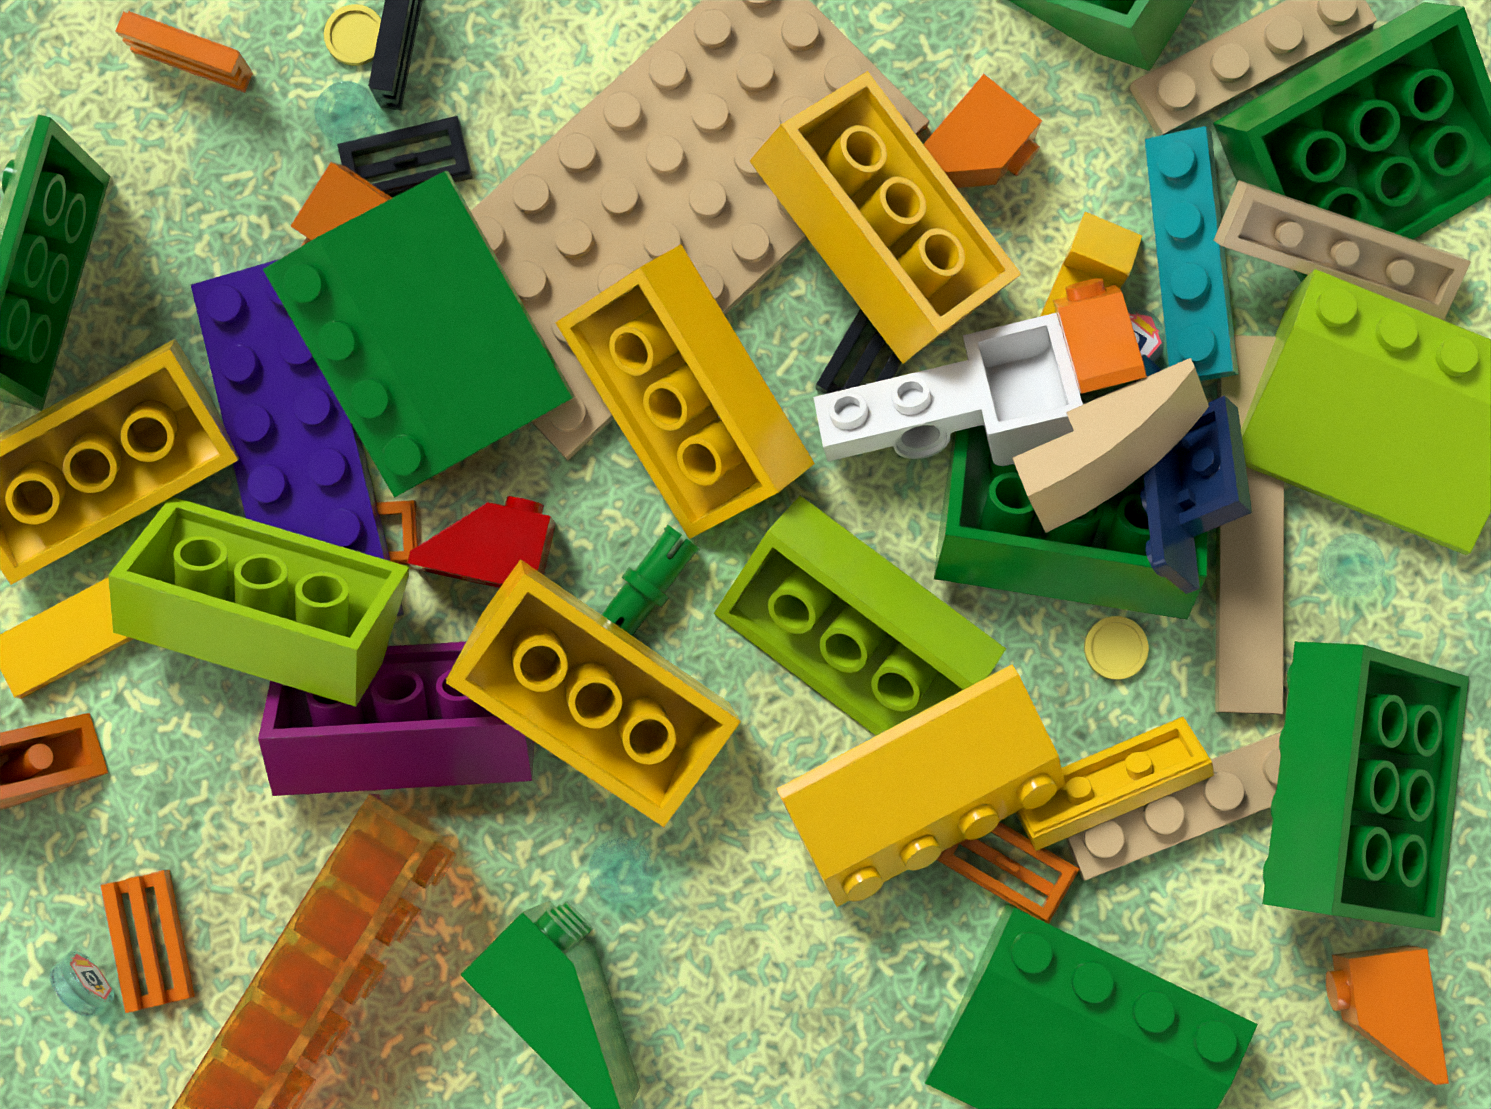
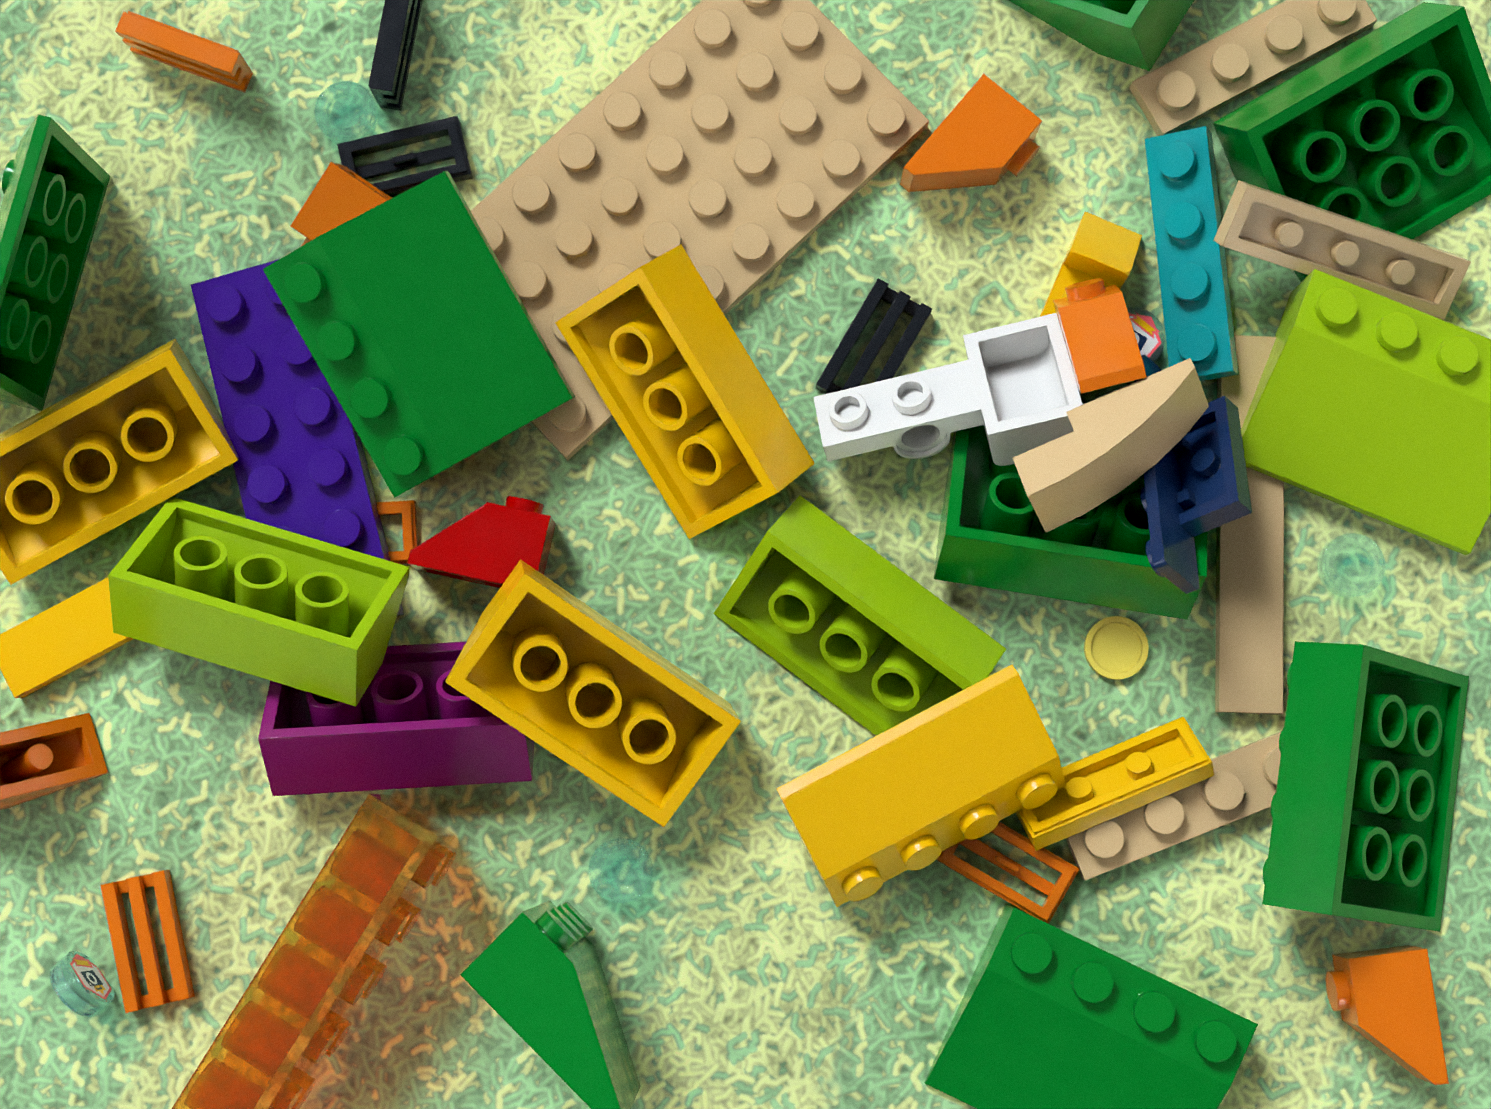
light yellow piece [324,4,381,66] -> none
green pin [601,524,700,636] -> none
yellow slope [749,71,1021,364] -> none

